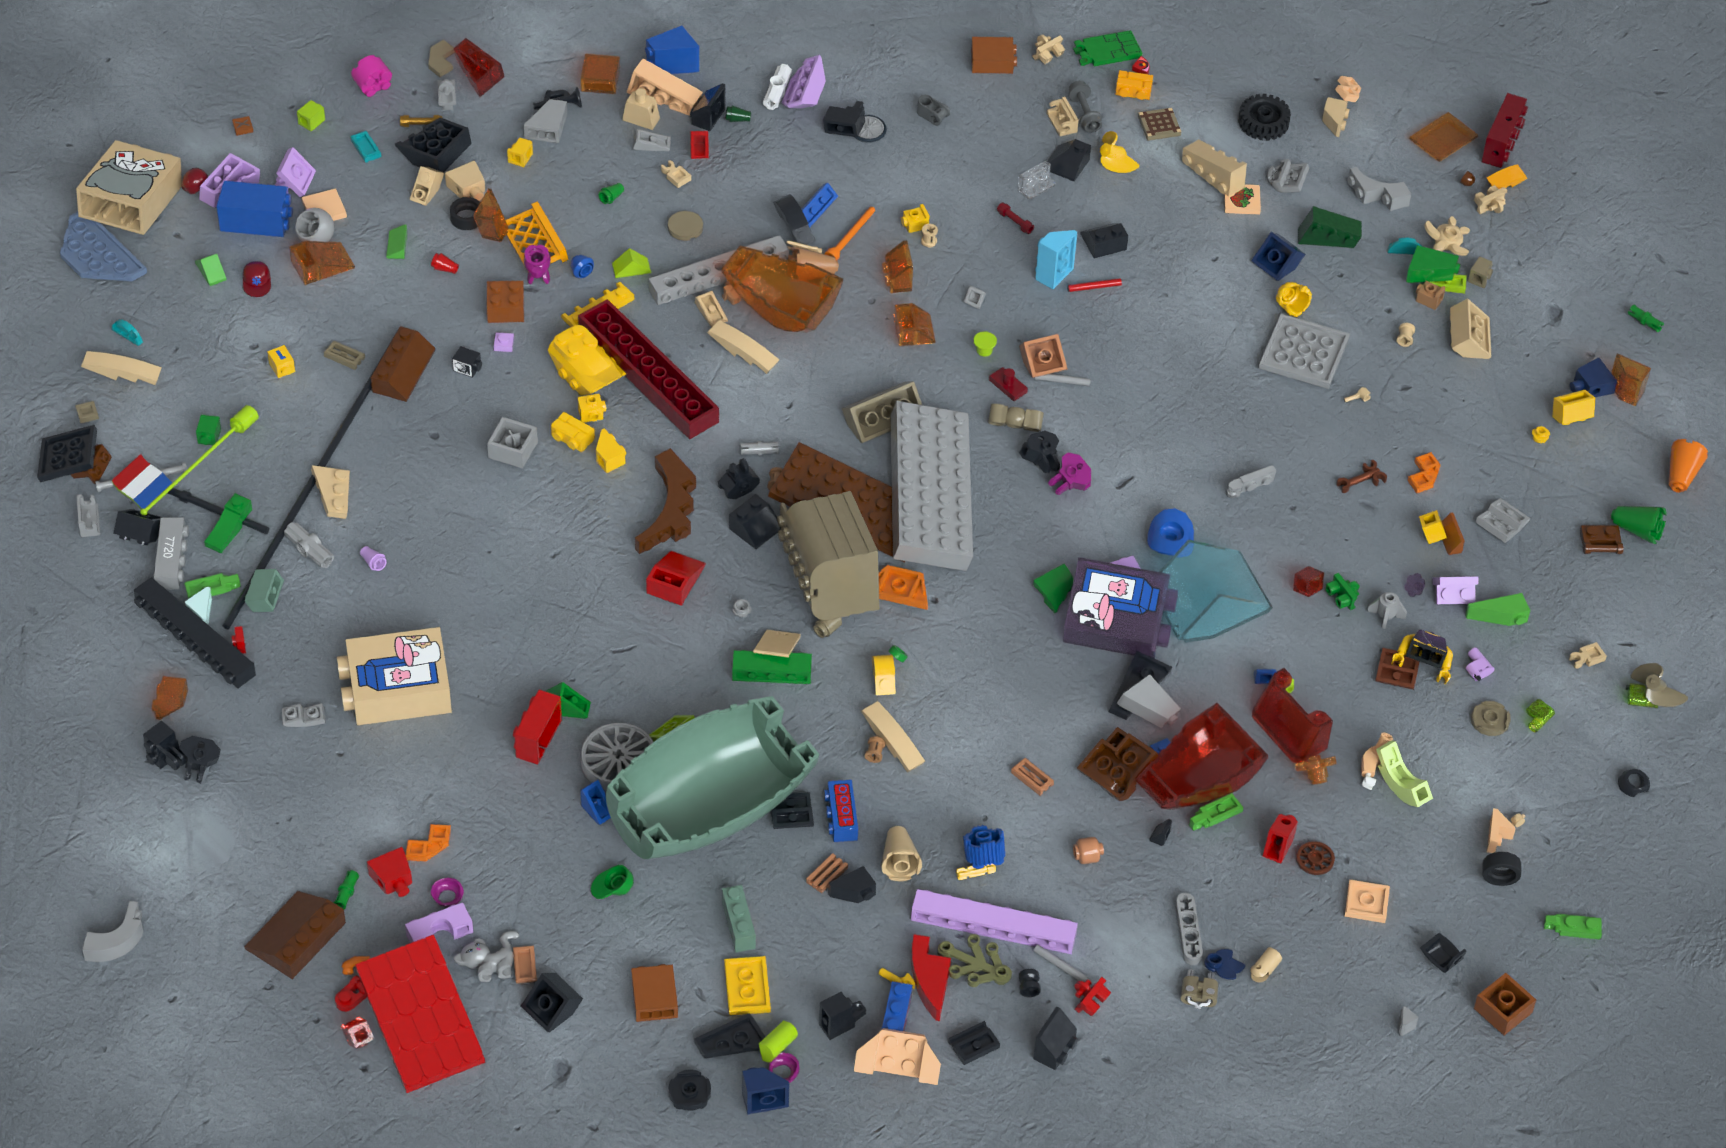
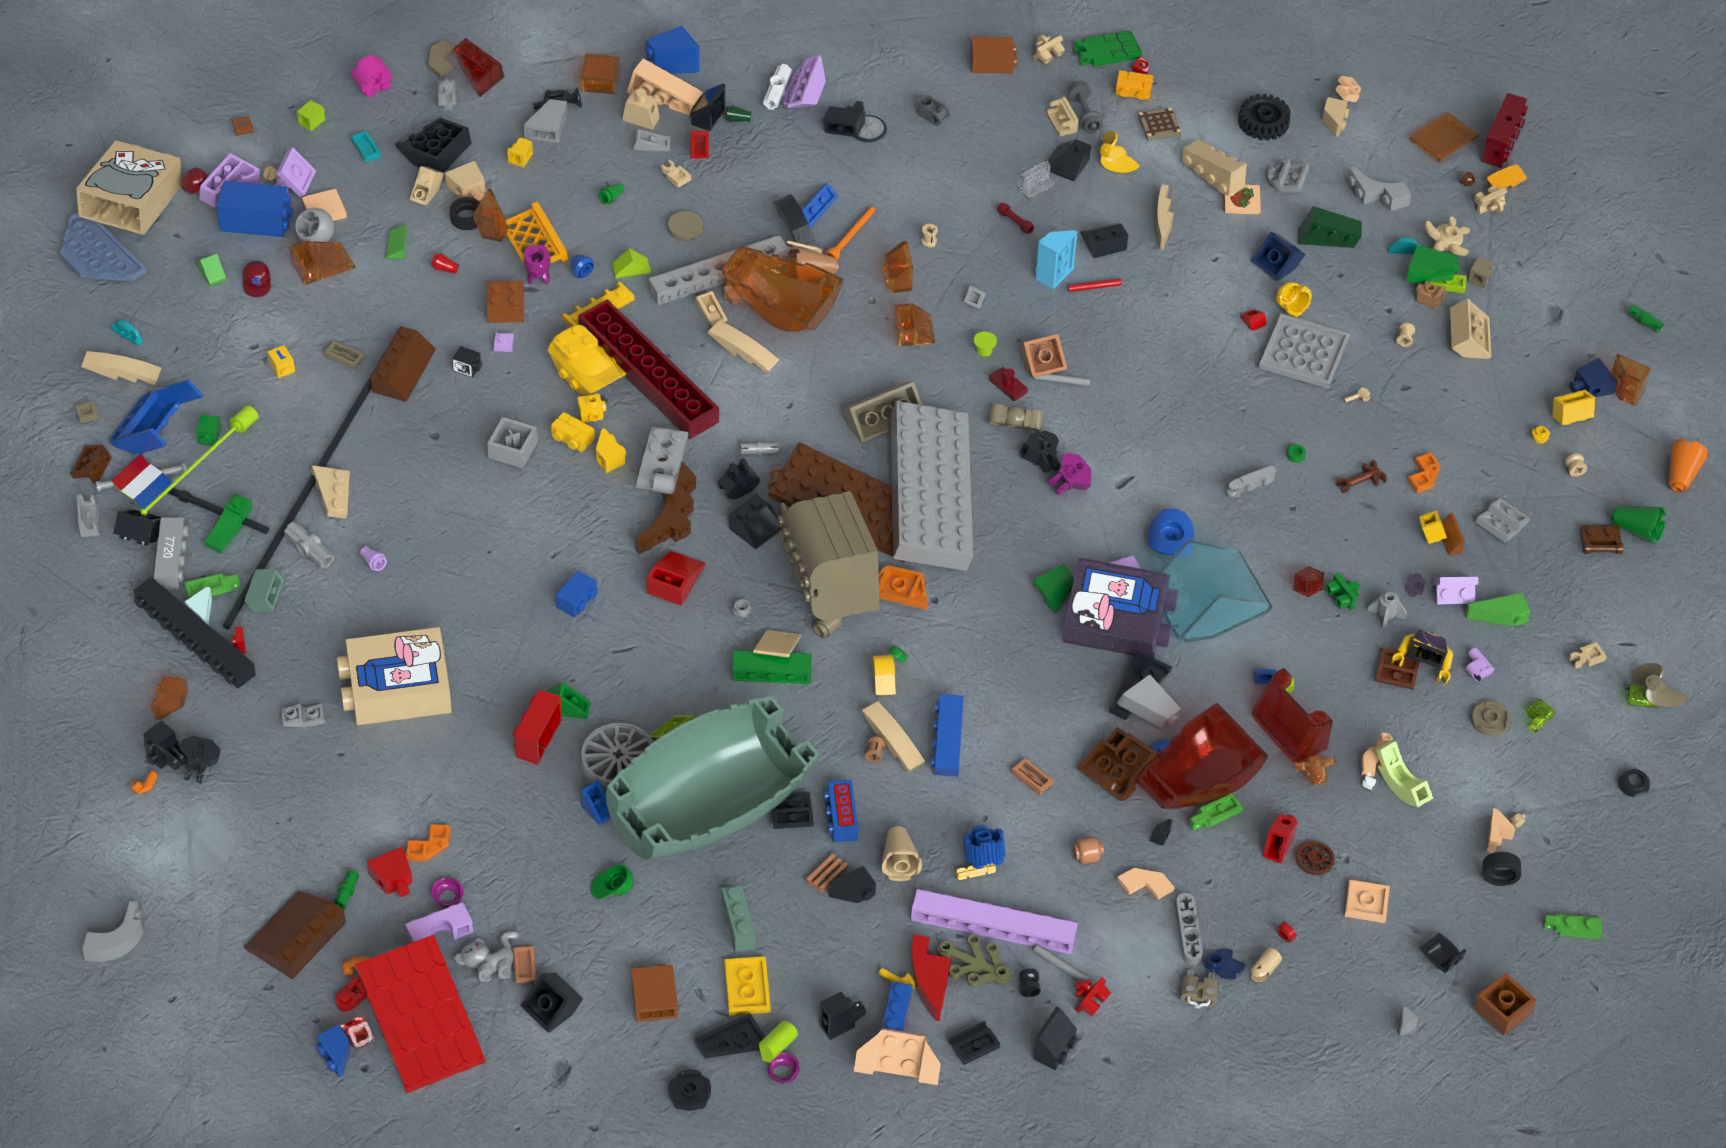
black plate [37,425,97,483] -> none
pearl gold bar [400,115,443,127] -> none
dark blue slope [742,1067,789,1115] -> none
yellow brick [901,204,930,233] -> none
none -> blue windscreen [109,379,204,455]
none -> orange arm [131,771,158,794]
none -> tan hinge [263,166,278,181]
none -> blue slope [315,1024,351,1078]
none -> blue brick [555,571,598,618]
none -> light grey hinge [636,427,688,494]
none -> blue wedge [931,694,964,777]
none -> light nougat tile [1117,868,1174,900]
none -> tan slope [1156,184,1174,250]
none -> red slope [1240,309,1267,331]
none -> red tile [1277,922,1296,942]
none -> green tile [1287,445,1306,463]
none -> tan wheel [1565,453,1587,477]

